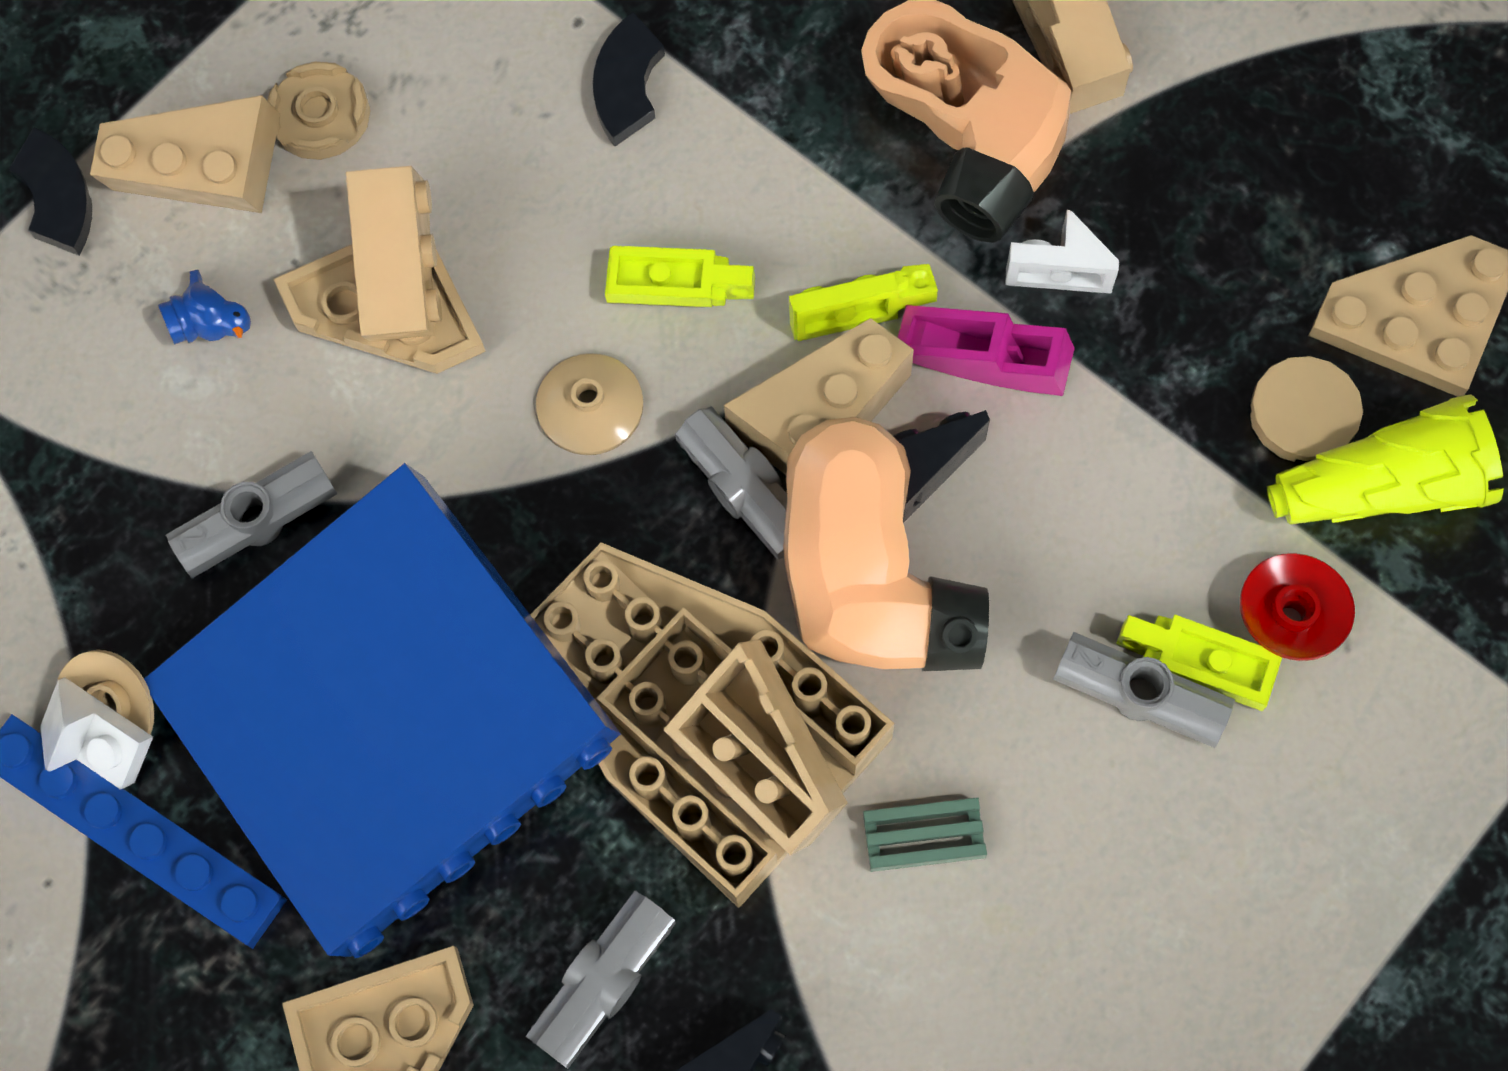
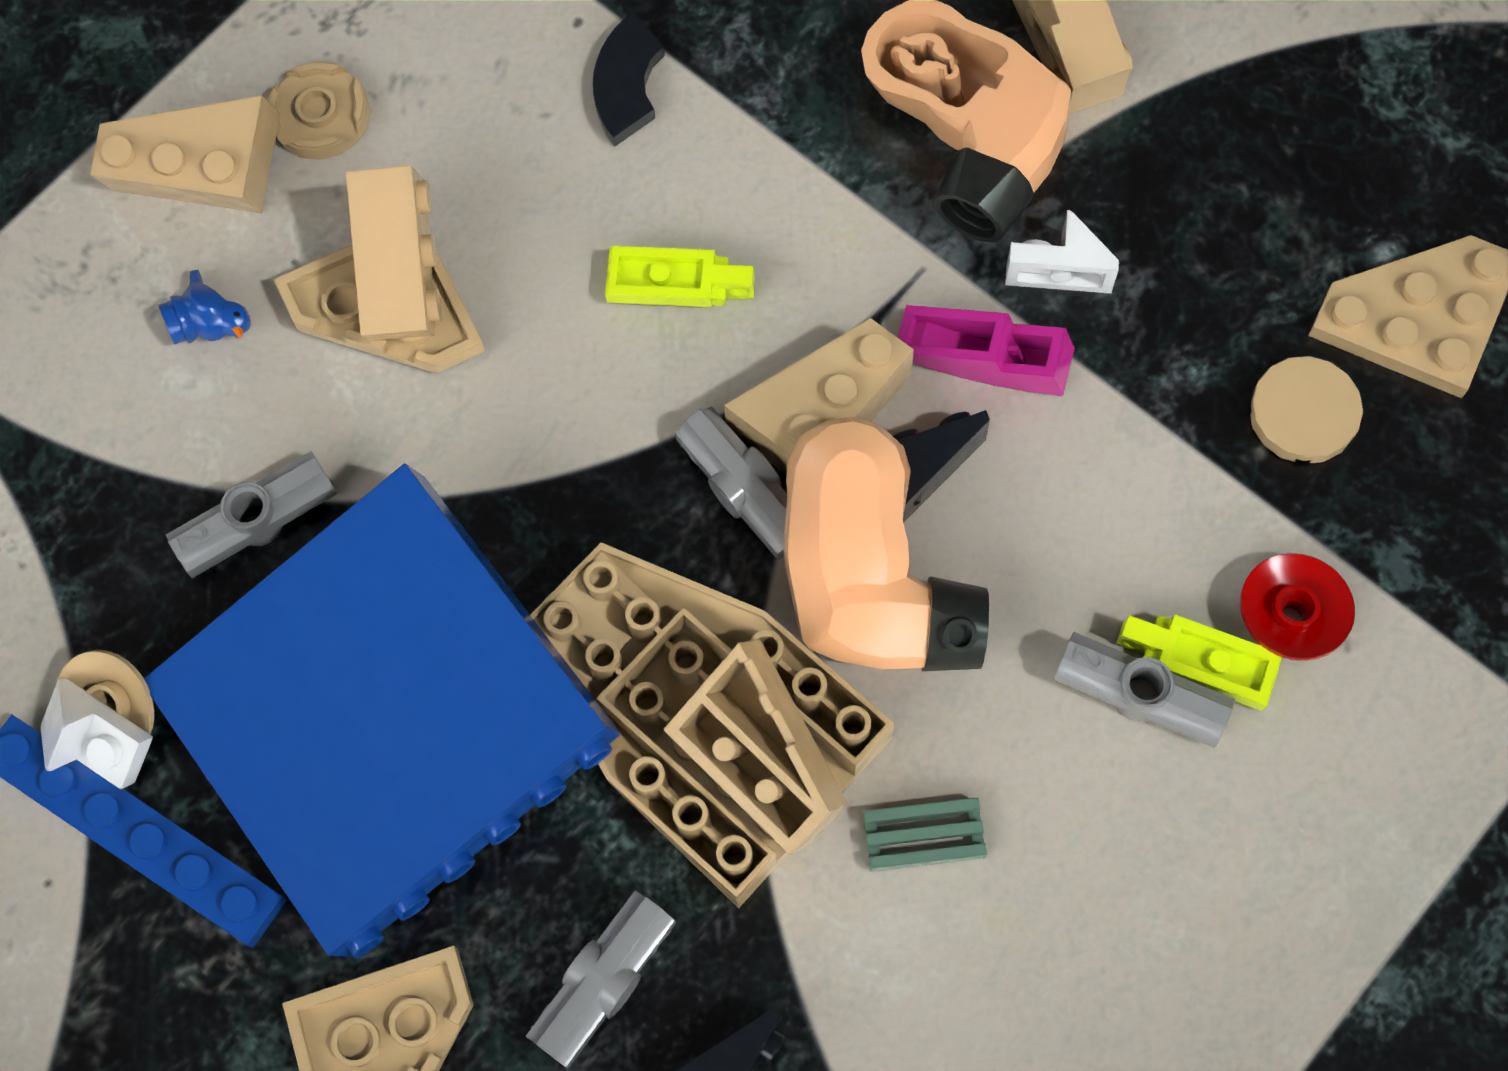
black tile [9,127,92,256] -> none
tan dish [536,354,643,455] -> none
neon yellow hinge [789,264,938,341] -> none
neon yellow cone [1267,394,1504,525] -> none

